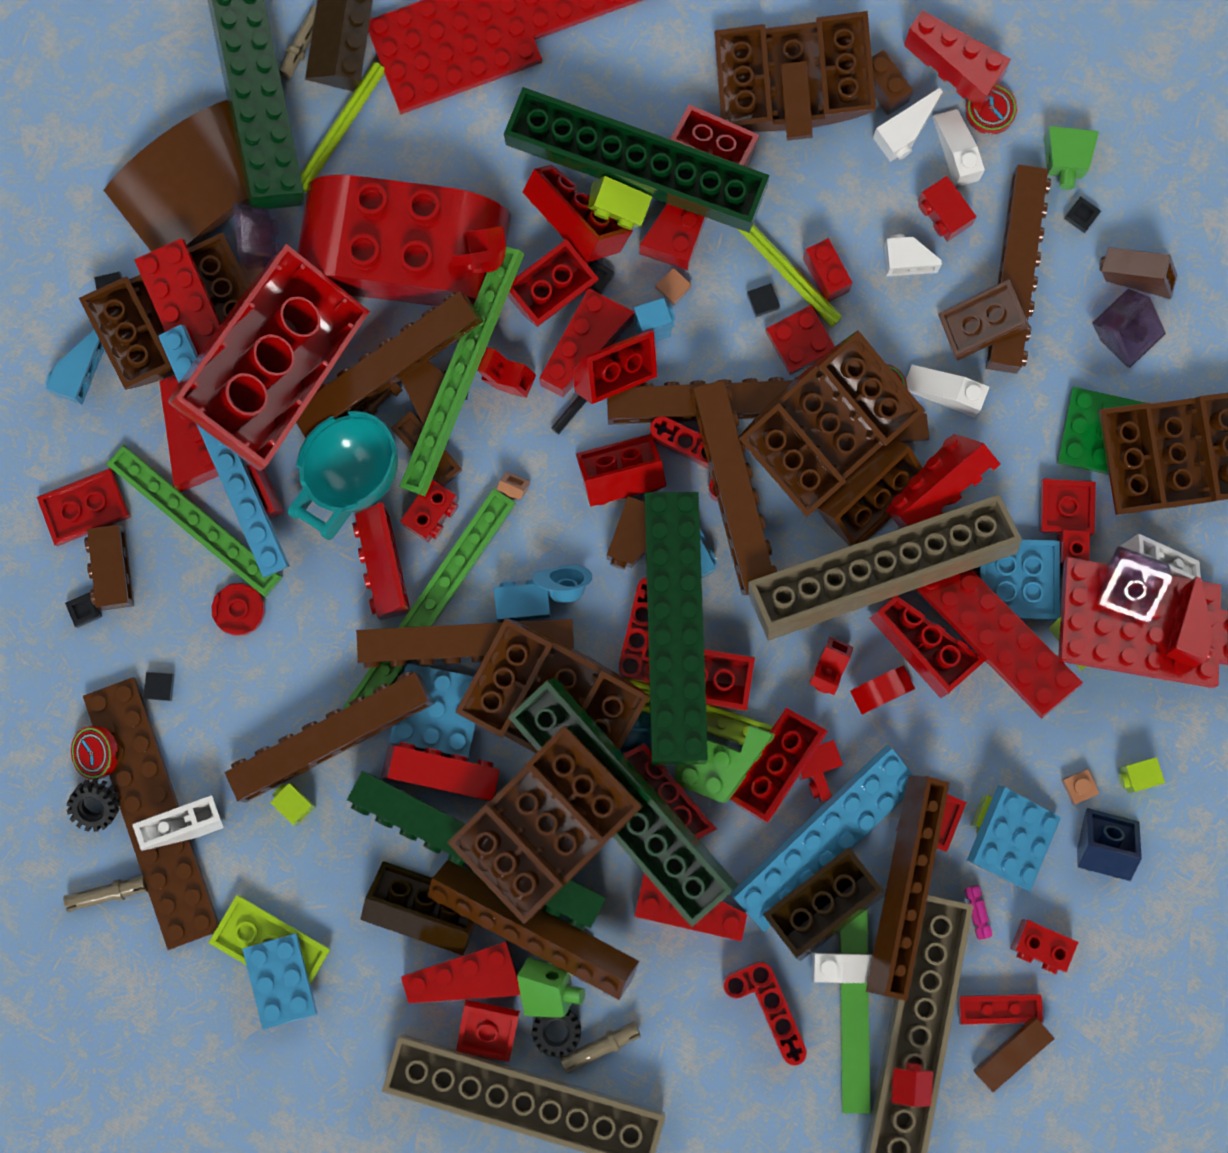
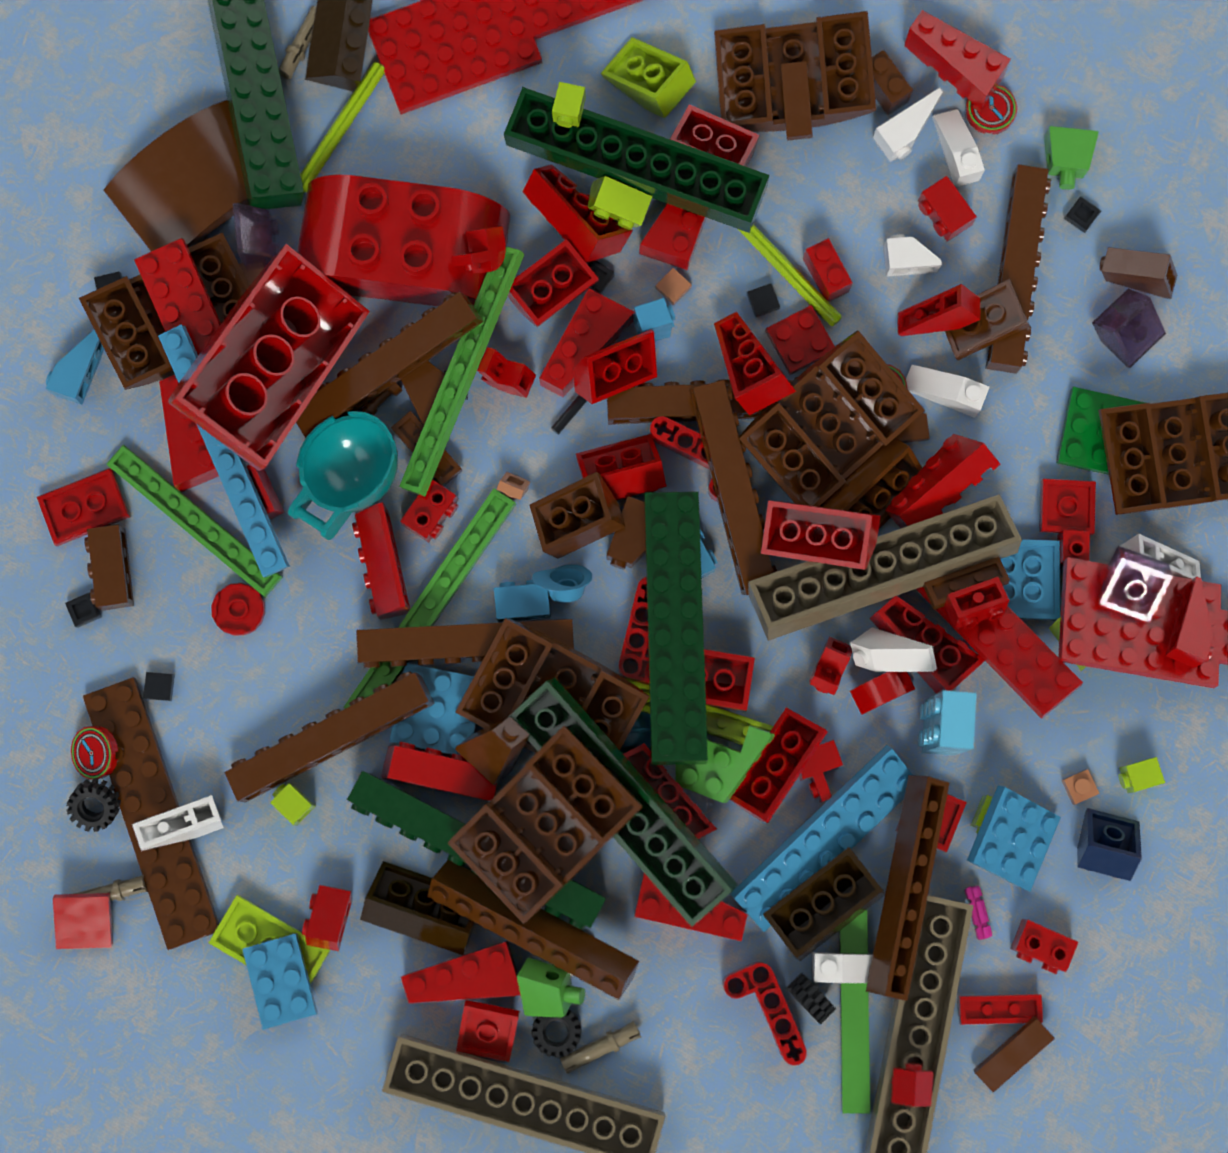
none -> tile [52,893,113,949]
none -> red brick [302,885,353,952]
none -> reddish brown slope [455,717,530,785]
none -> reddish brown slope [530,472,625,559]
none -> lime brick [552,82,586,128]
none -> lime slope [601,37,696,119]
none -> red wedge [714,311,796,416]
none -> red slope [761,500,881,570]
none -> black tyre [786,973,836,1025]
none -> white slope [850,627,937,672]
none -> red slope [898,284,981,336]
none -> medium azure brick [918,690,977,756]
none -> reddish brown plate [923,557,1010,610]
none -> red brick [944,577,1009,630]

